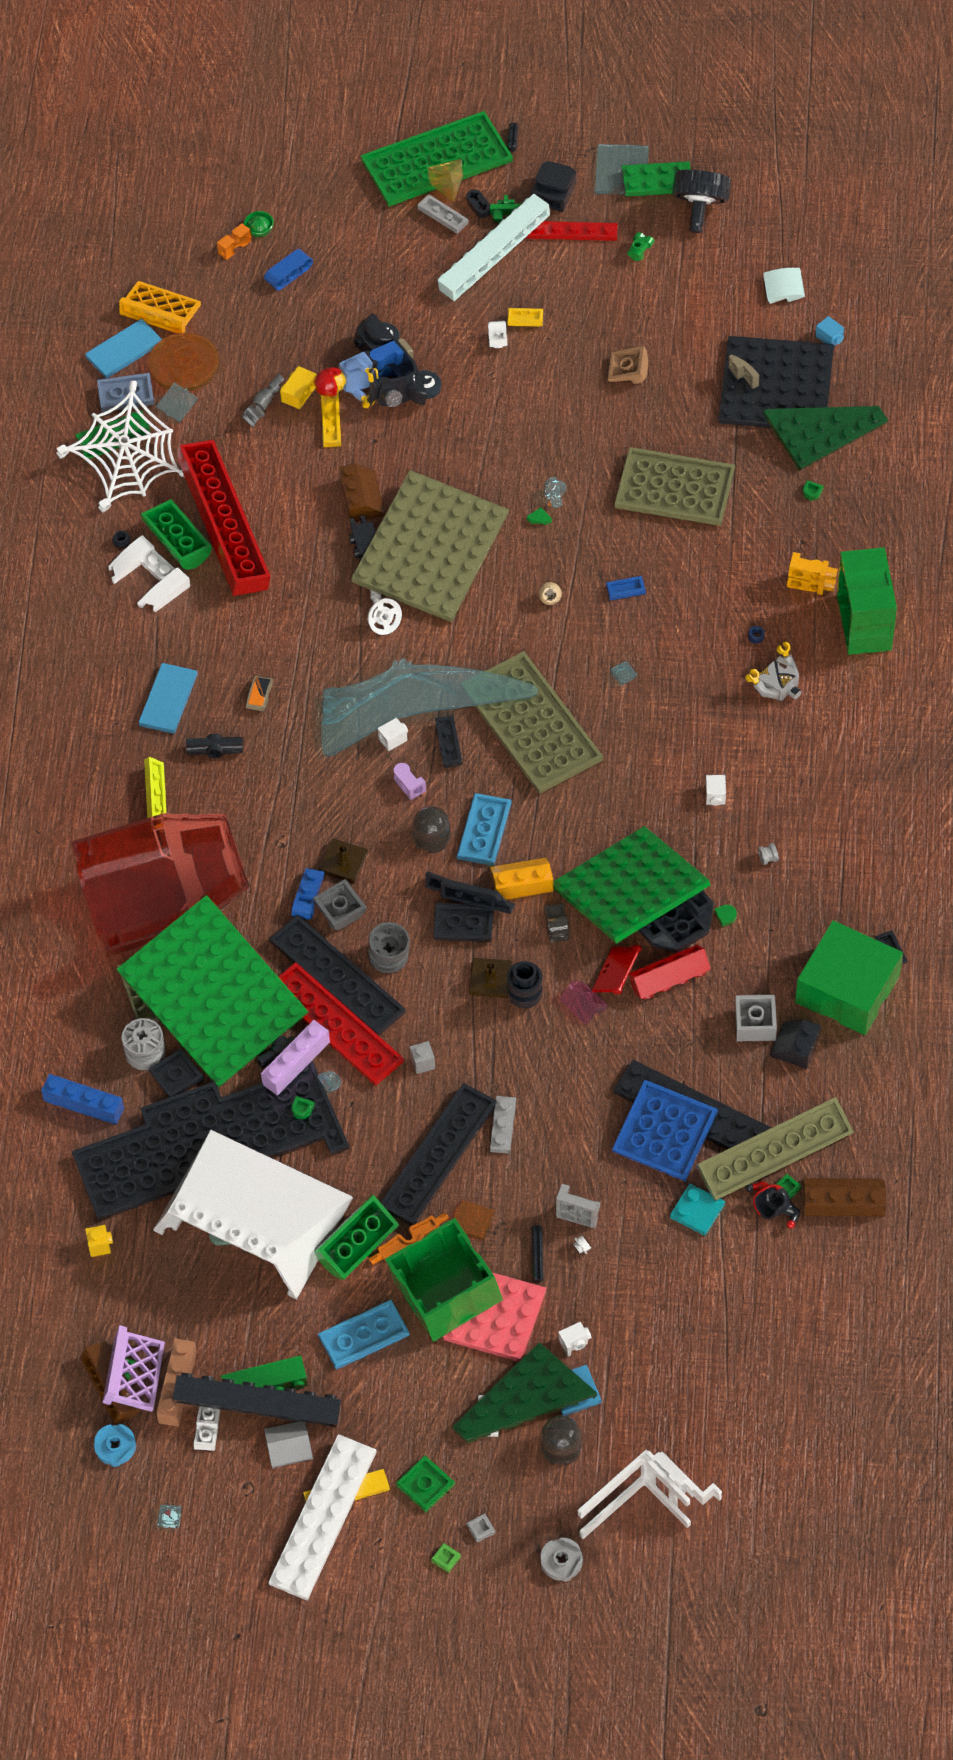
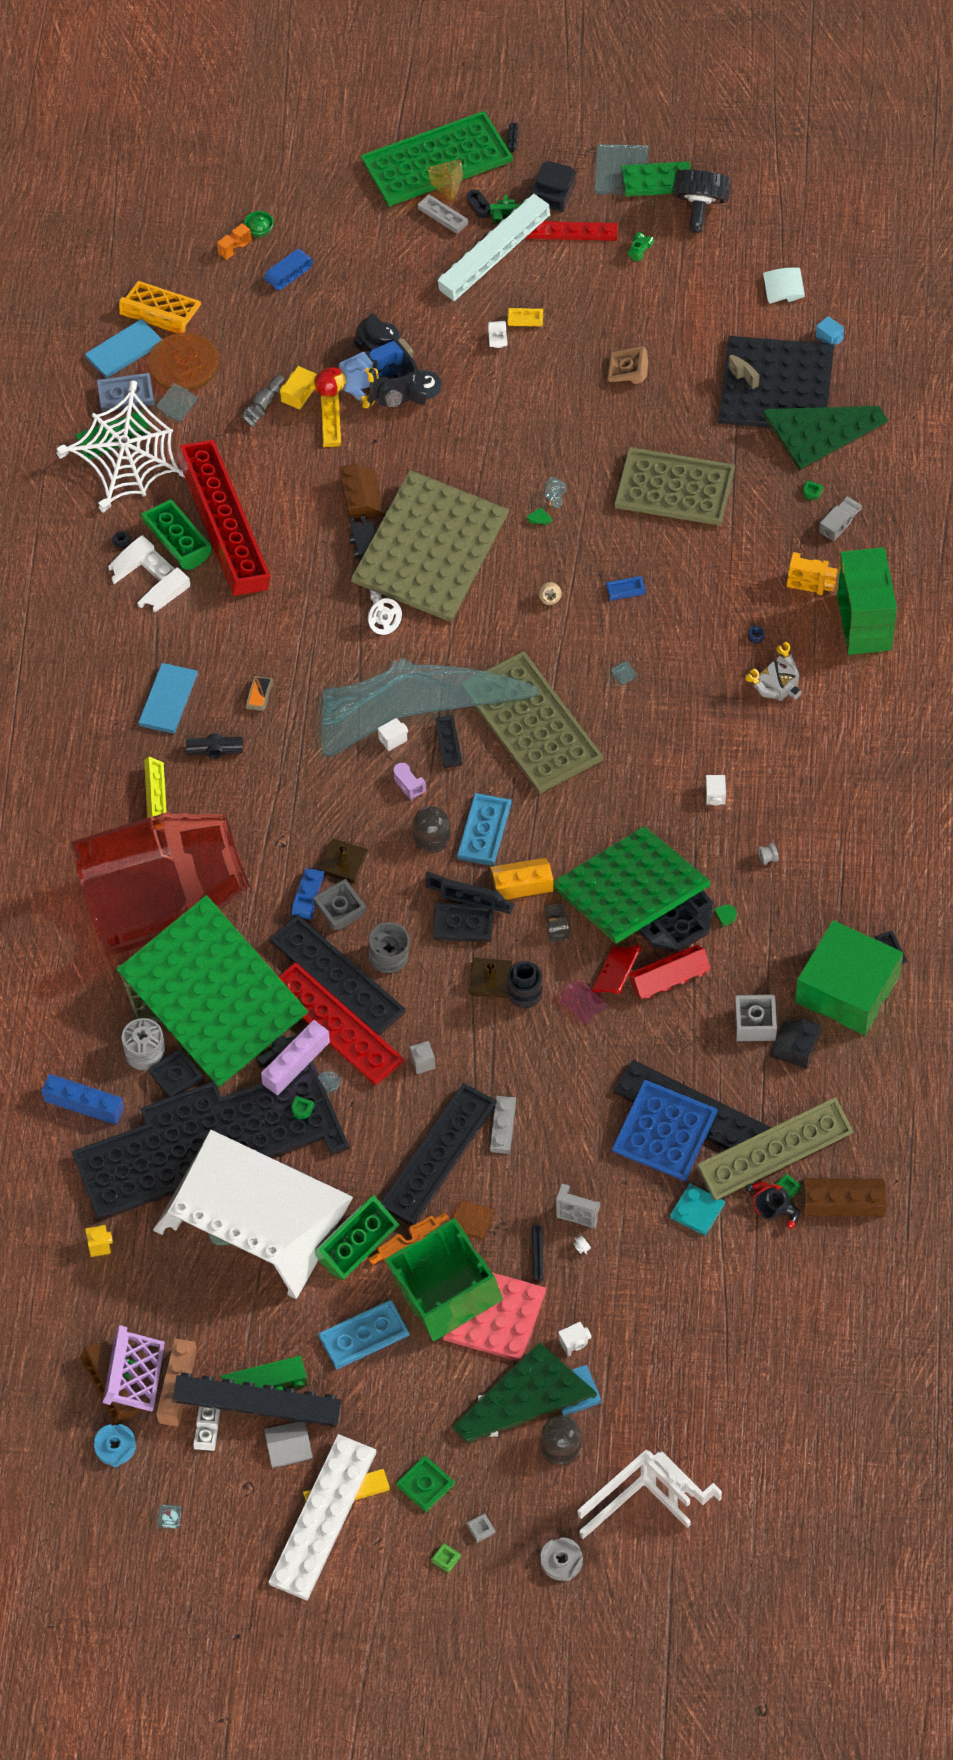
none -> light grey piece [819,497,862,542]

